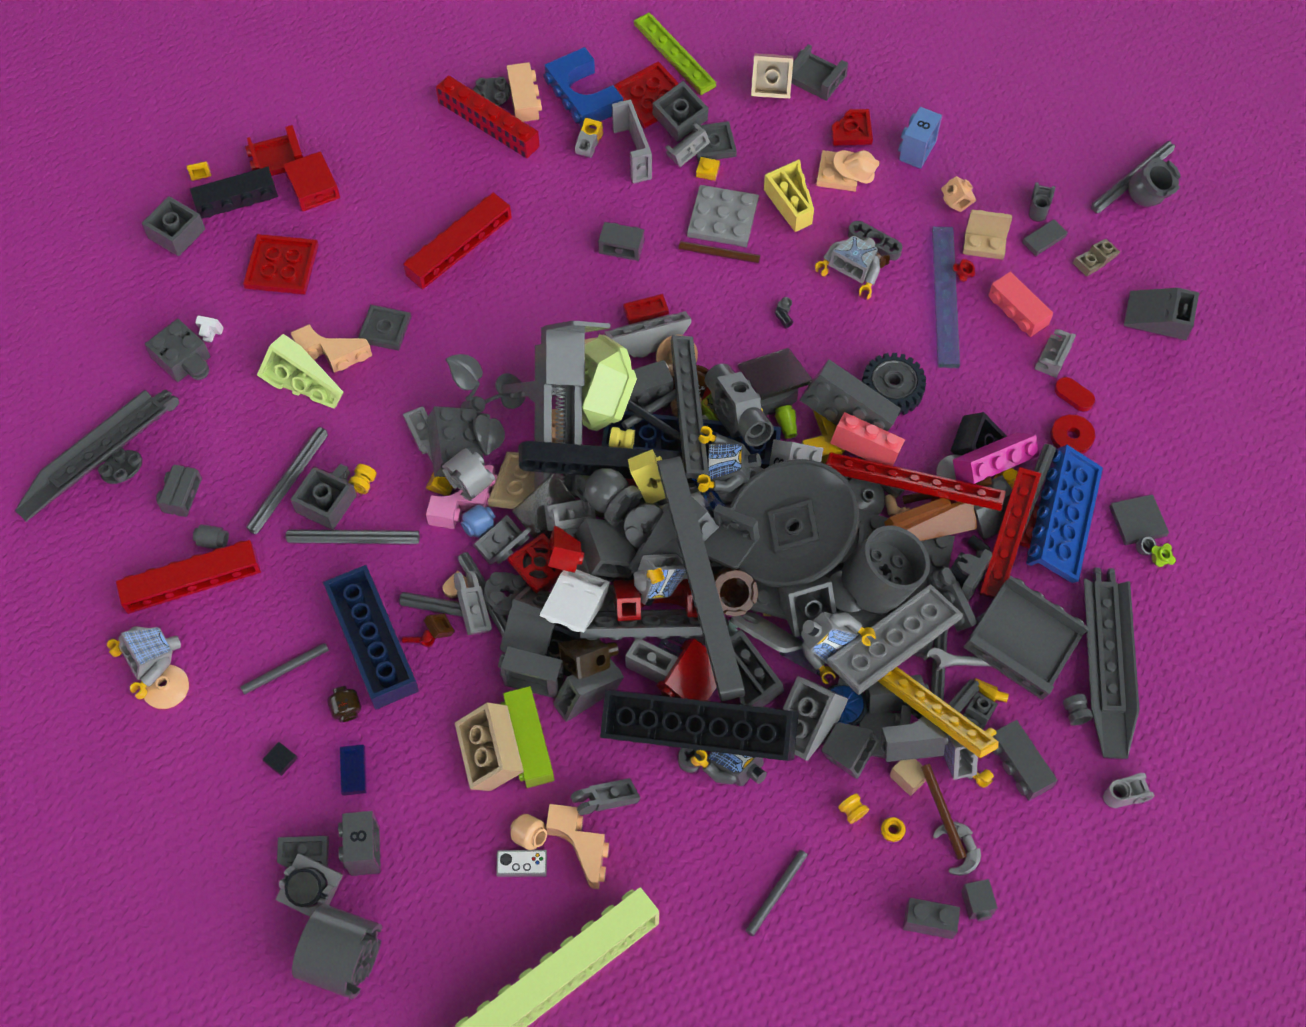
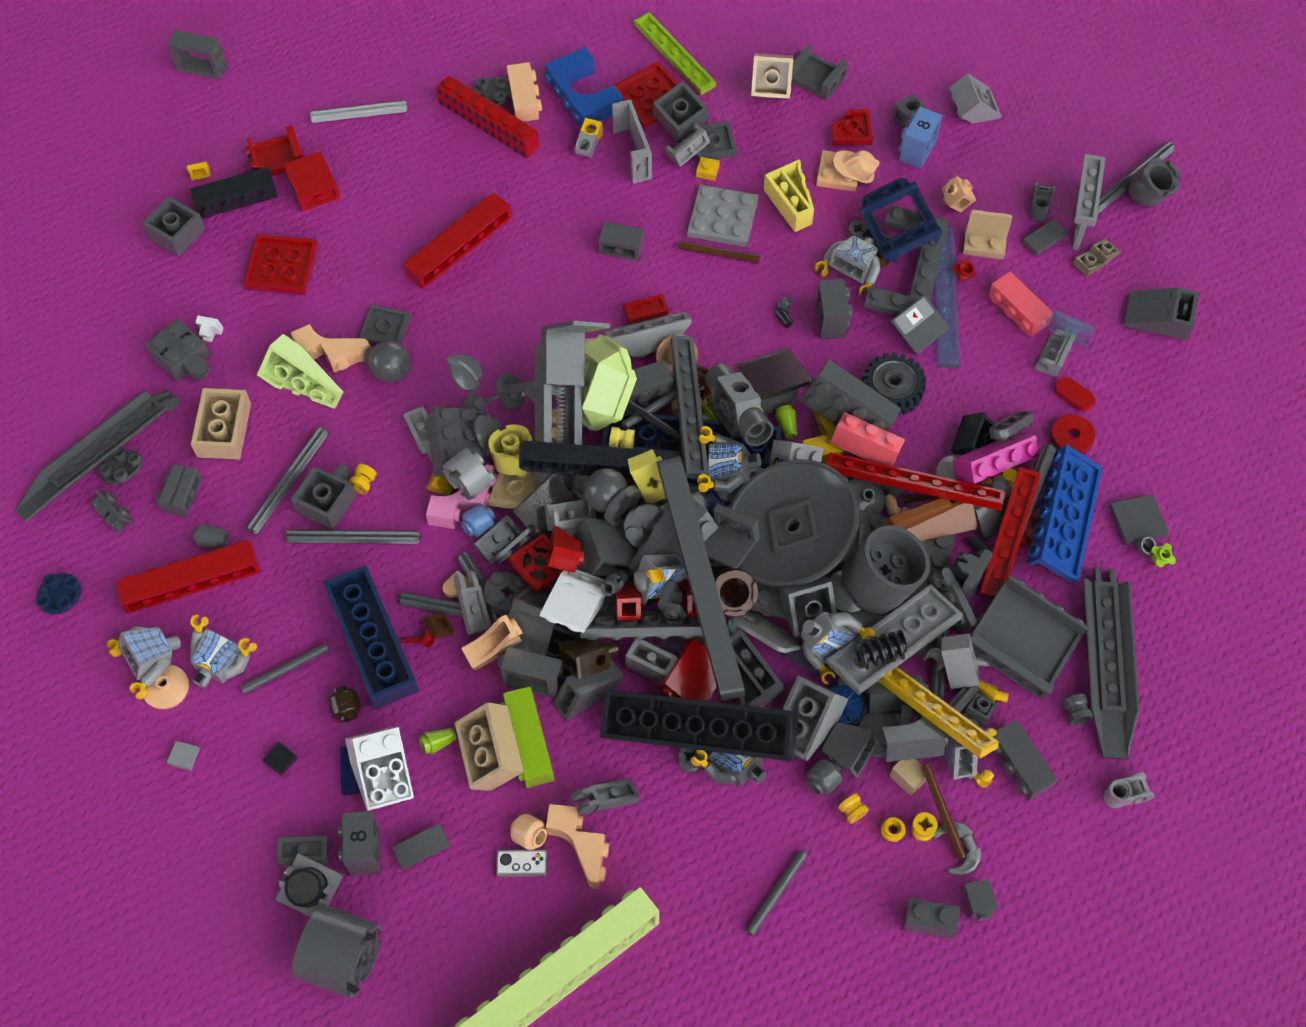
none -> dark blue dish [36,573,82,614]
none -> dark grey hinge [92,490,135,532]
none -> light grey tile [167,741,200,771]
none -> dark grey window [168,30,228,80]
none -> torso [190,614,257,688]
none -> tan brick [191,388,251,460]
none -> light grey axle [310,100,407,123]
none -> white slope [345,727,414,811]
none -> dark grey brick [363,340,412,383]
none -> dark grey slope [392,824,451,870]
none -> lime cone [419,727,456,755]
none -> light nougat arch [462,615,523,671]
none -> light yellow brick [488,424,533,476]
none -> dark grey pin [601,570,628,596]
none -> dark grey bracket [658,580,686,620]
none -> dark grey head [807,759,843,796]
none -> dark grey brick [816,279,852,339]
none -> black piece [853,629,907,670]
none -> dark blue wedge [859,178,942,264]
none -> dark grey plate [864,205,949,316]
none -> dark grey tile [890,295,950,355]
none -> dark grey brick [892,94,925,129]
none -> yellow wheel [911,812,938,842]
none -> light grey panel [941,634,979,689]
none -> light grey slope [949,73,1002,124]
none -> dark grey plate [989,410,1034,442]
none -> clear light blue tile [1049,310,1095,347]
none -> light grey fence [1072,154,1106,250]

